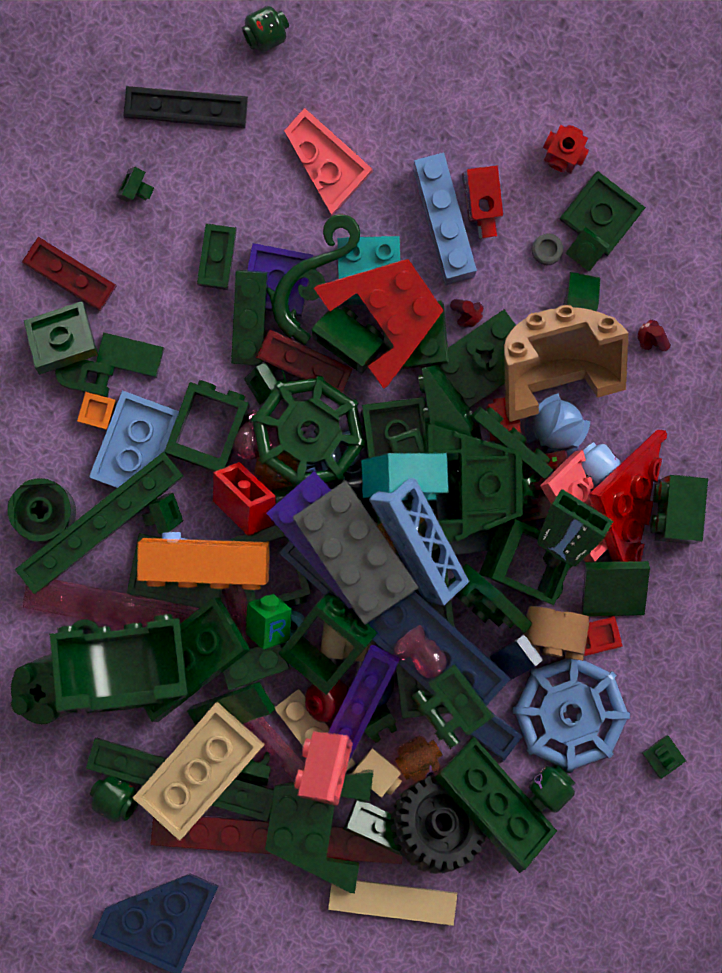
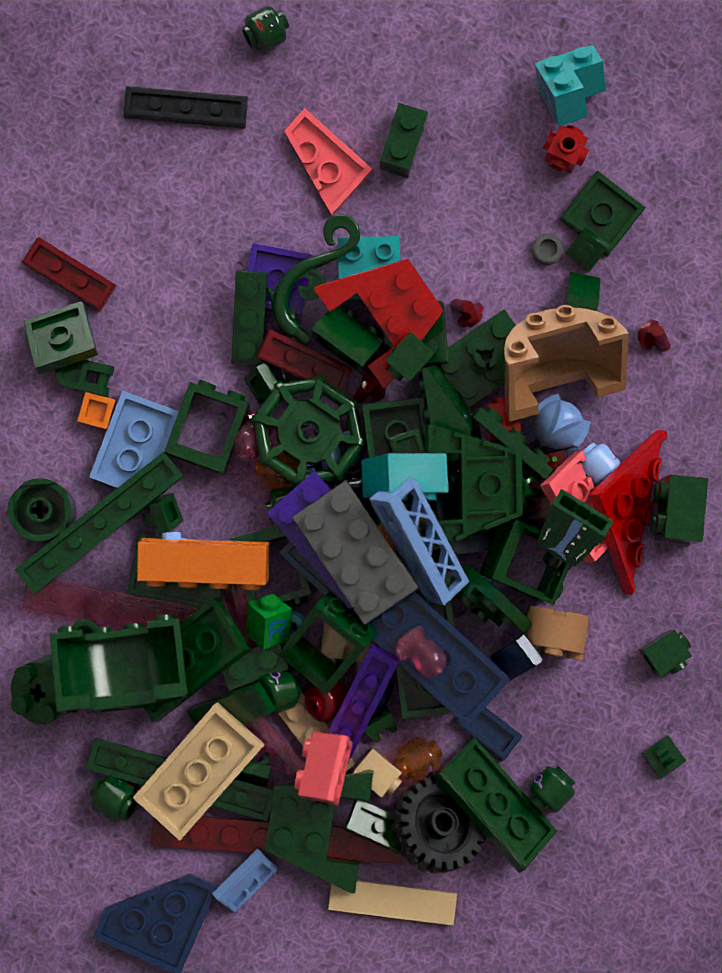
dark green tile [96,333,164,378] -> none
dark green tile [116,167,154,202] -> none
dark green plate [197,223,237,290] -> none
red brick [213,462,276,536] -> none
dark green plate [412,664,494,749] -> none
medium blue brick [413,152,477,285] -> none
red torso [462,165,503,239] -> none
medium blue plate [512,658,630,772] -> none
dark green tile [582,561,650,616] -> none
red tile [584,616,623,656] -> none
none -> medium blue plate [212,848,279,913]
none -> dark green head [255,670,301,715]
none -> dark red plate [353,371,386,403]
none -> dark green brick [379,103,428,178]
none -> dark green brick [385,331,435,382]
none -> teal brick [534,44,606,127]
none -> dark green brick [639,629,692,677]

